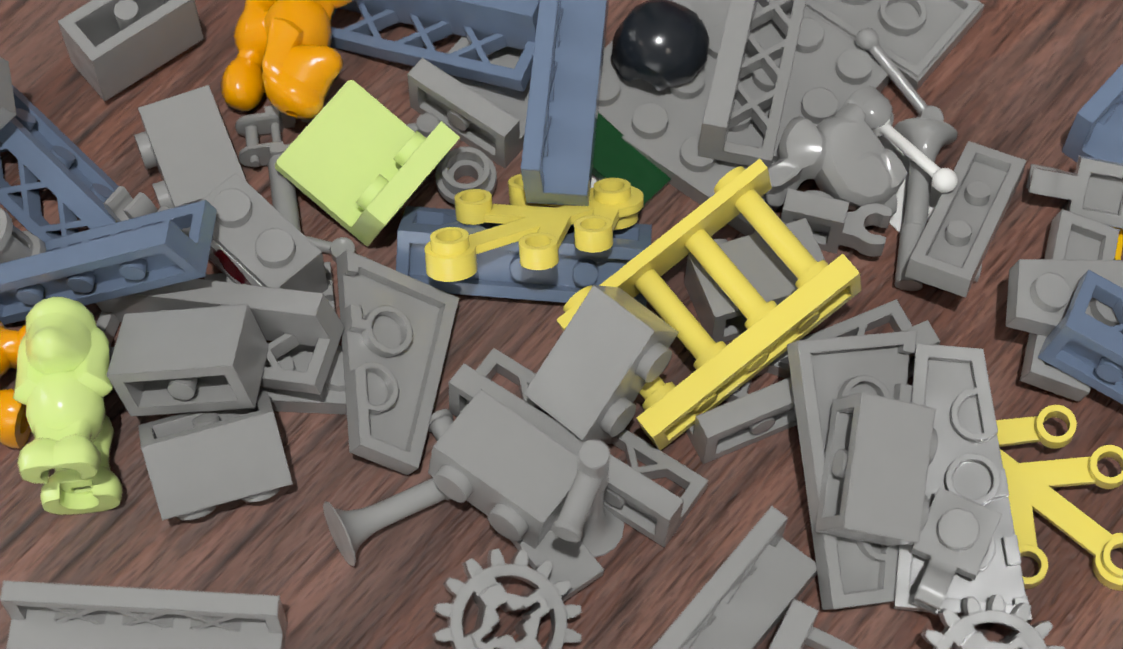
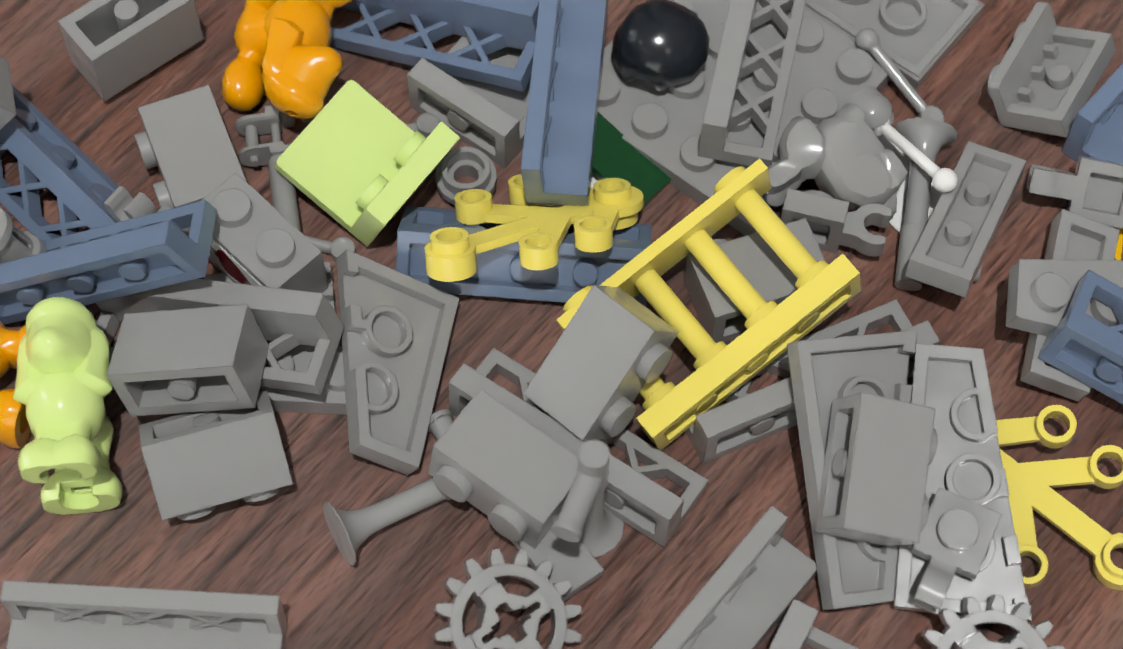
none -> light grey bracket [988,1,1116,137]

